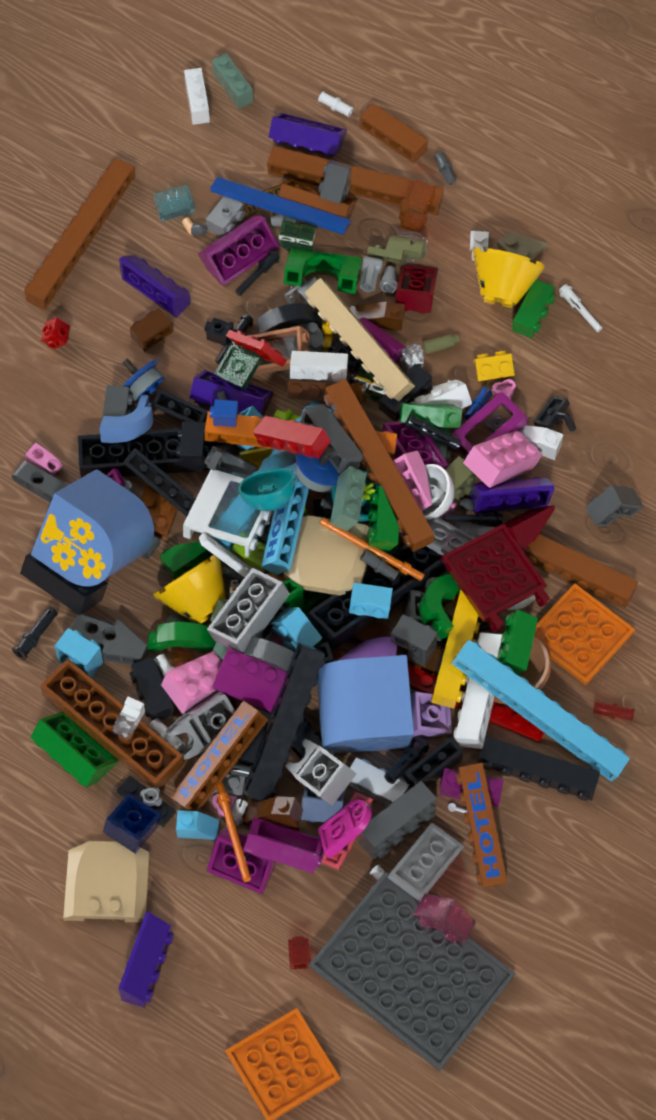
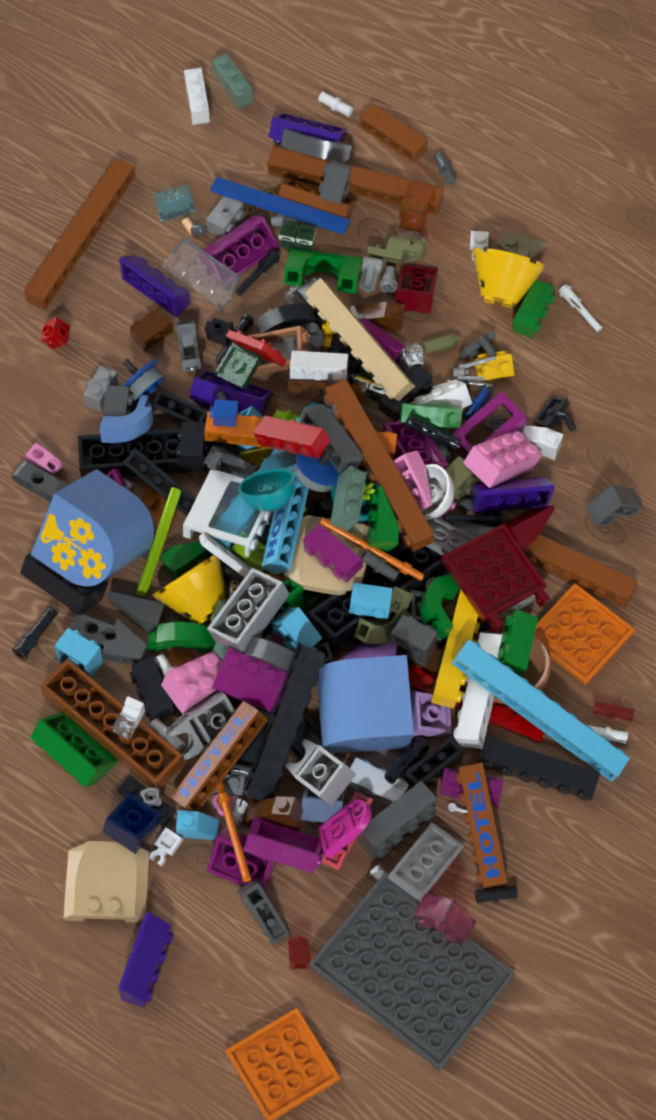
bright pink tile [492,379,516,400] -> none
none -> light grey brick [83,366,118,413]
none -> dark grey slope [107,591,165,632]
none -> lime axle [136,487,181,598]
none -> white plate [149,828,183,866]
none -> clear slope [162,237,240,311]
none -> dark grey arch [176,320,201,372]
none -> dark grey slope [236,881,290,946]
none -> dark grey slope [281,129,352,163]
none -> magenta brick [303,524,363,583]
none -> olive arch [354,586,413,645]
none -> light grey plant [453,356,496,388]
none -> dark grey plate [459,330,496,360]
none -> black pin [475,885,517,903]
none -> white pin [588,725,628,744]

